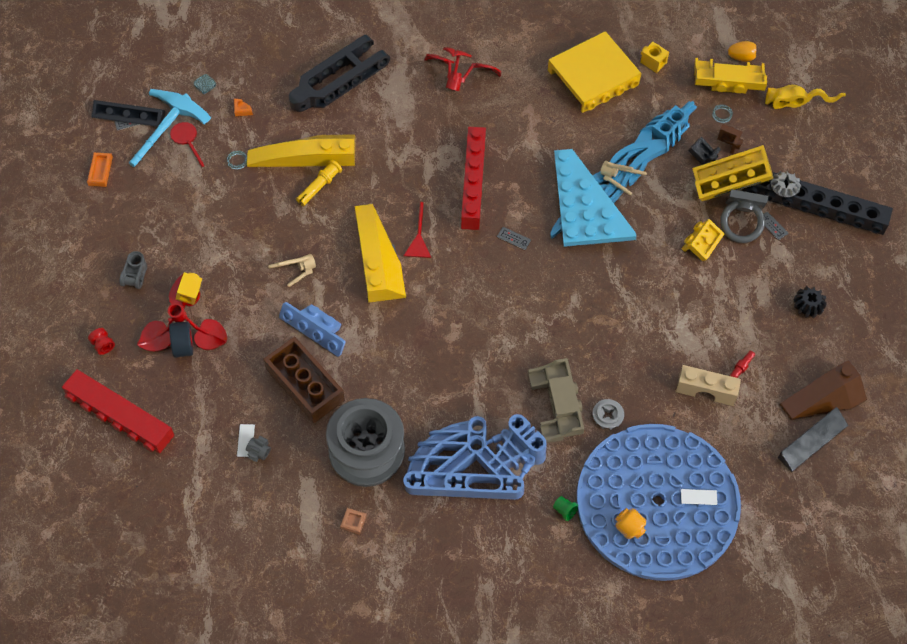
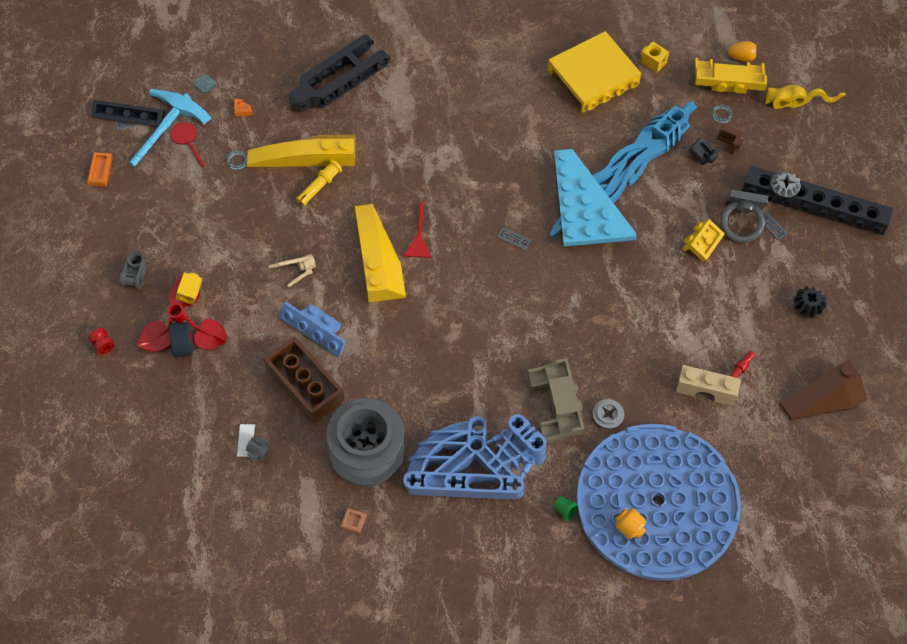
red brick [62,369,175,454] -> none
red plant [424,47,501,91] -> none
red arch [461,127,486,230] -> none
tan plant [600,161,647,195] -> none
white sticker [681,489,717,505] -> none
yellow brick [692,145,774,201] -> none
slope [778,407,848,472] -> none

